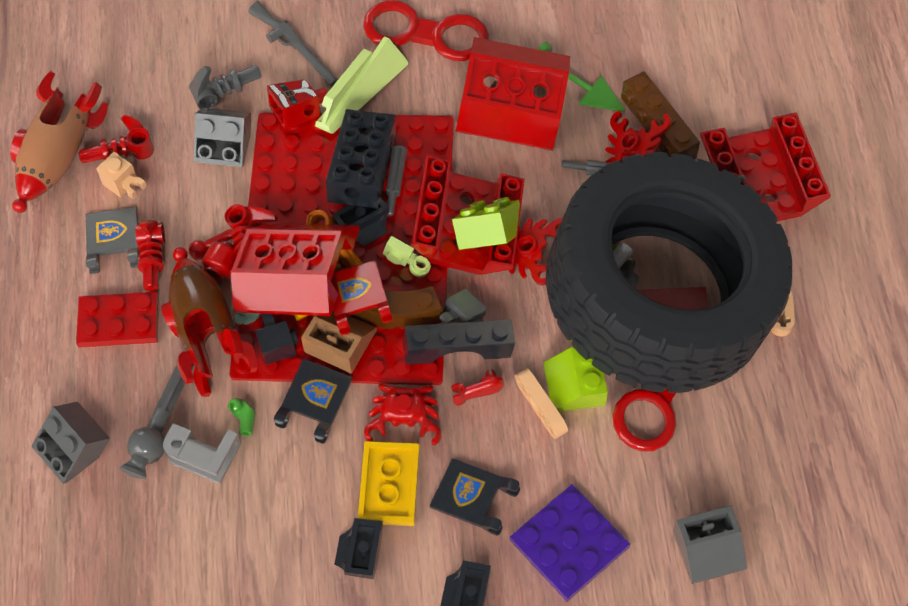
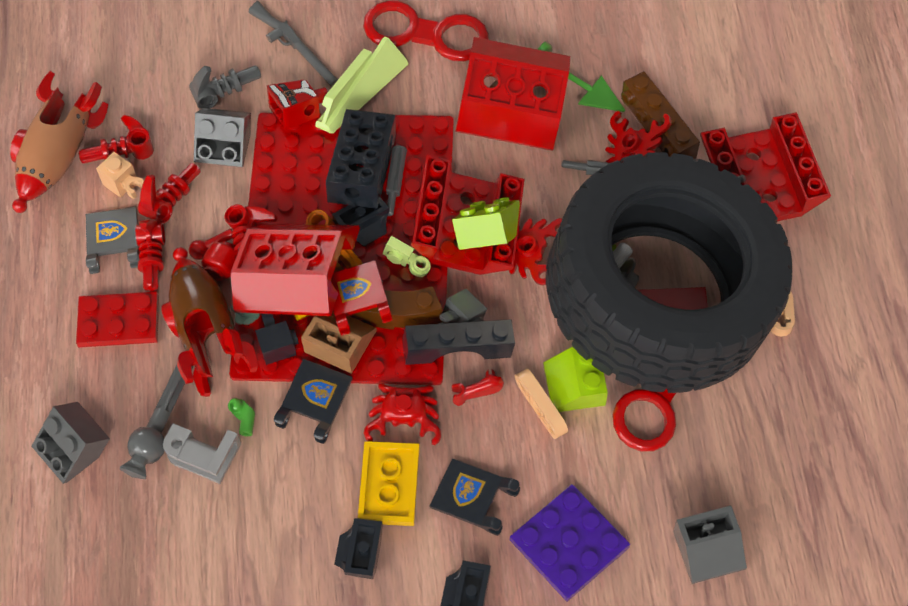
none -> red piece [138,163,201,224]

